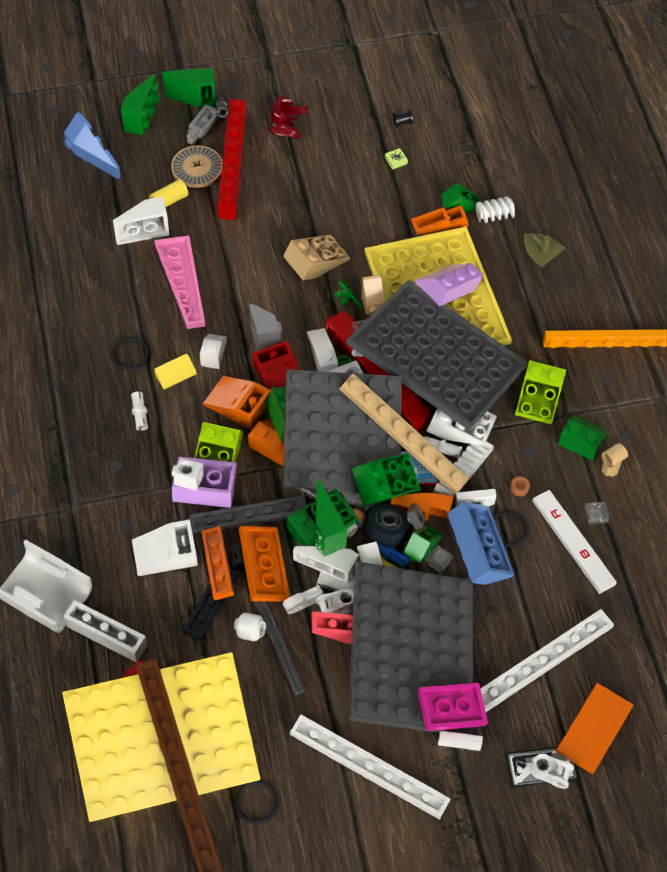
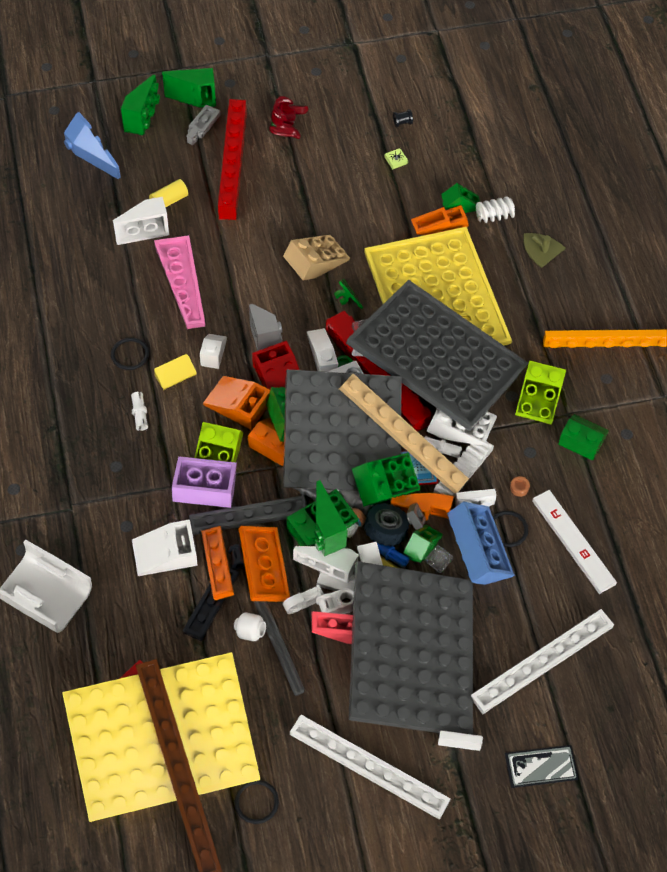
white brick [63,600,148,663] -> none
piece [171,145,223,188] -> none
white brick [171,458,203,491] -> none
dark grey pin [215,97,229,118] -> none
tan slope [361,275,385,316] -> none
lavender slope [415,263,483,306] -> none
dark pink plate [418,683,488,731] -> none
white piece [530,754,574,789] -> none
orange tile [556,683,634,775] -> none
clear plate [585,502,609,525] -> none
tan piece [602,443,628,477] -> none

